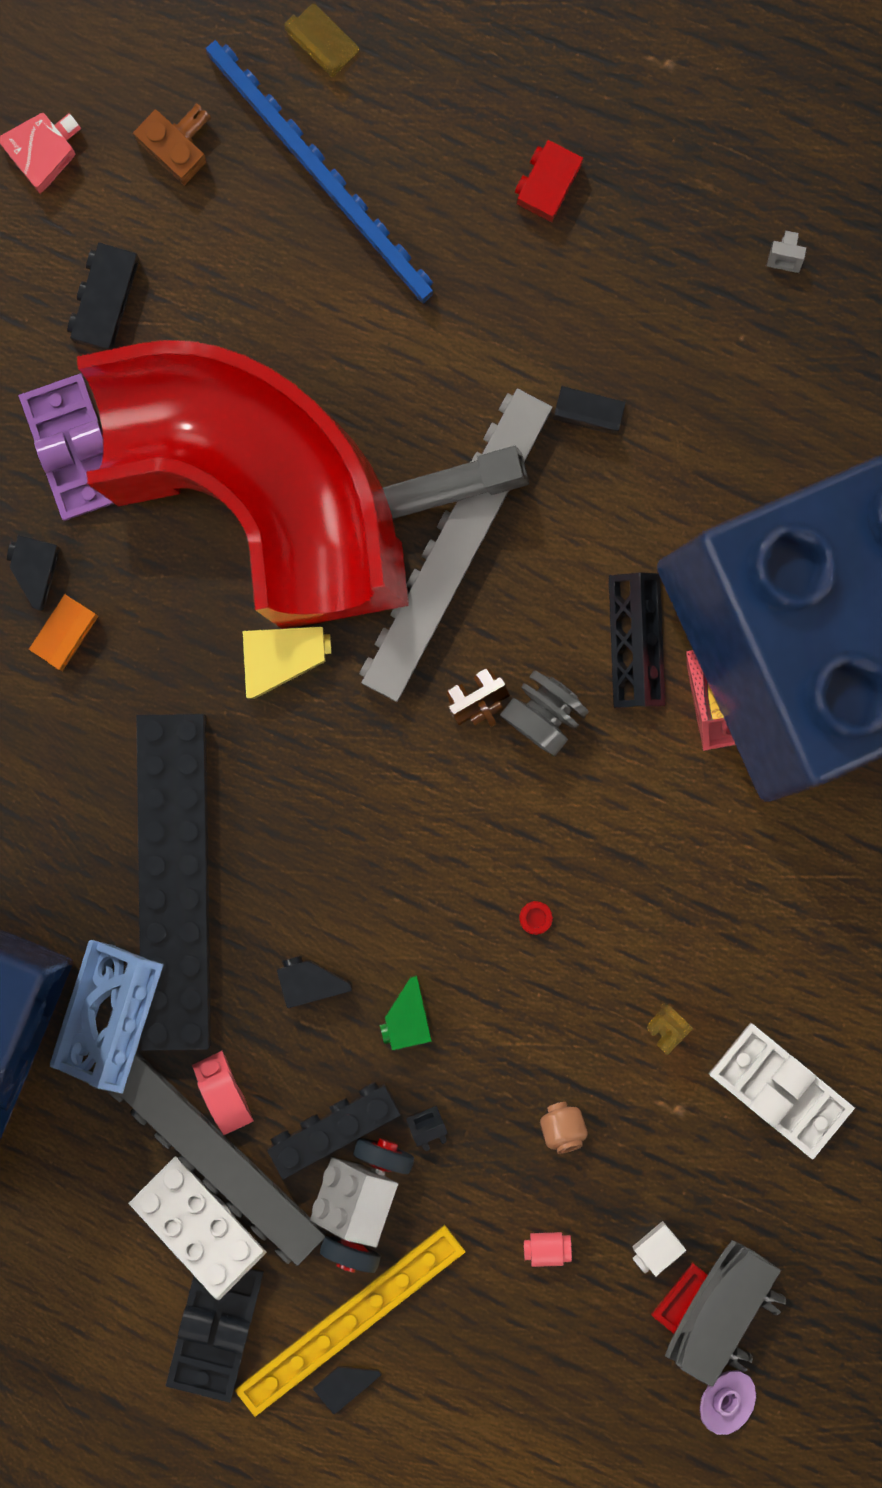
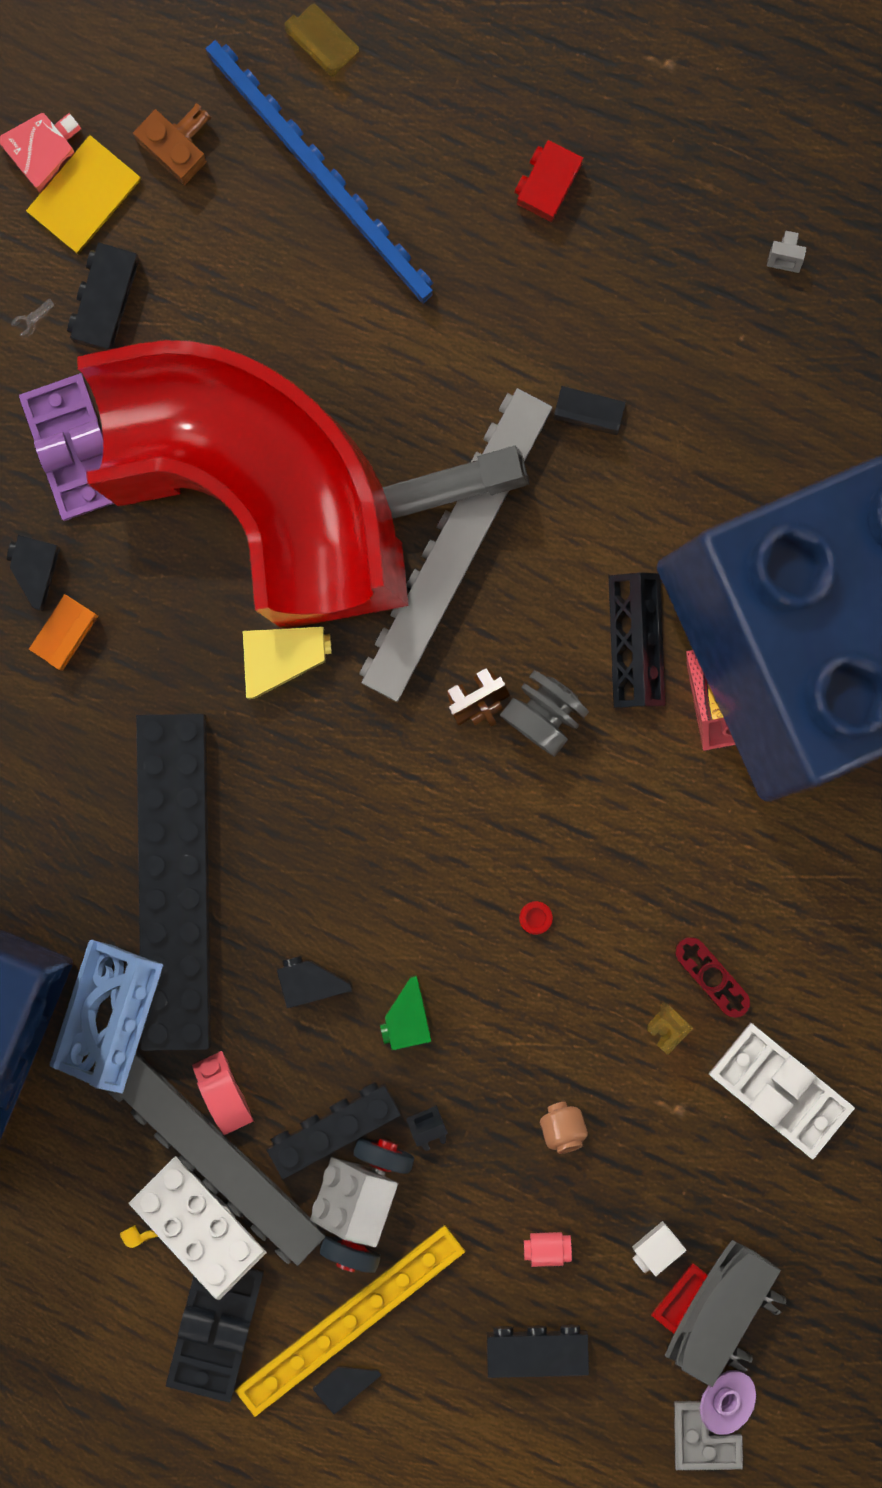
none -> clear hand [11,299,54,336]
none -> yellow tile [26,135,141,255]
none -> yellow hand [120,1225,159,1248]
none -> black brick [487,1325,589,1378]
none -> light grey tile [674,1401,743,1470]
none -> dark red beam [675,937,750,1018]

